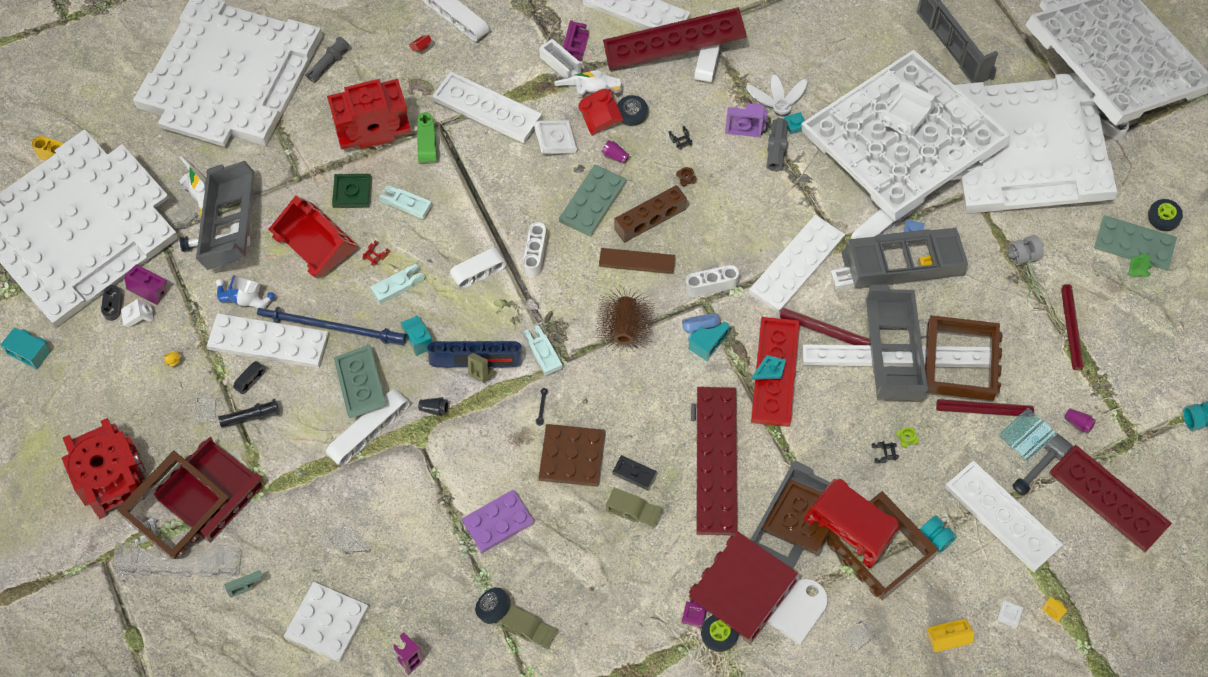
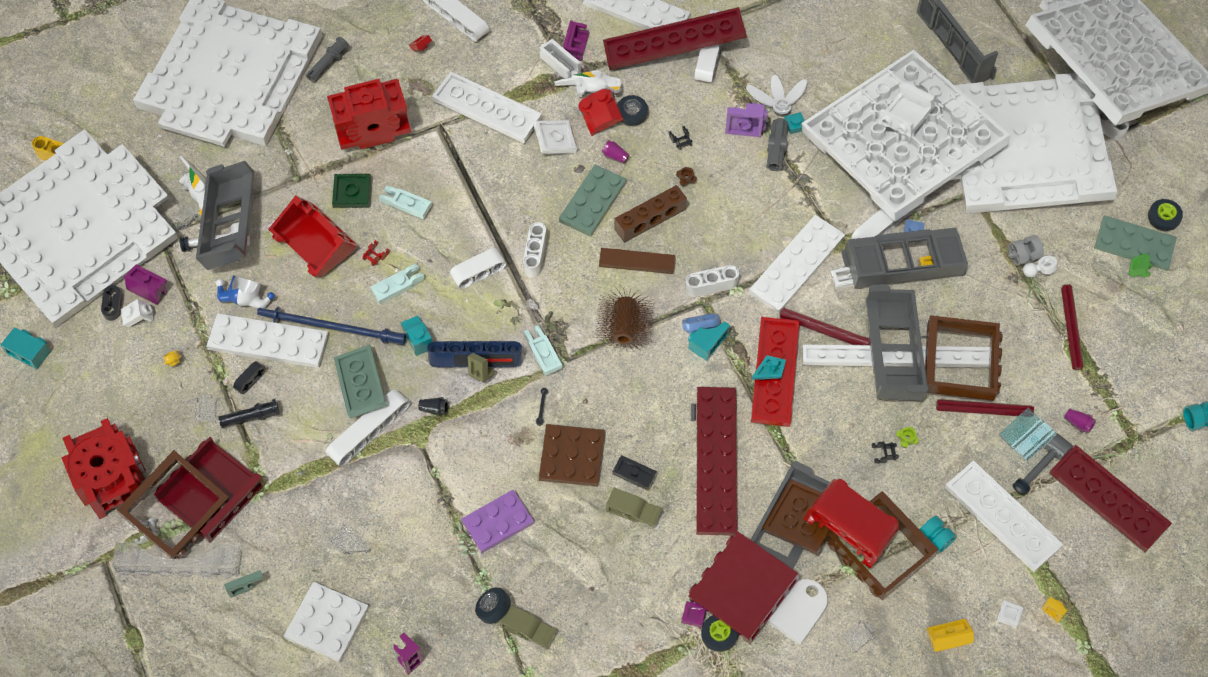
bright green piece [417,112,437,163] -> none
none -> white plate [1023,256,1058,278]

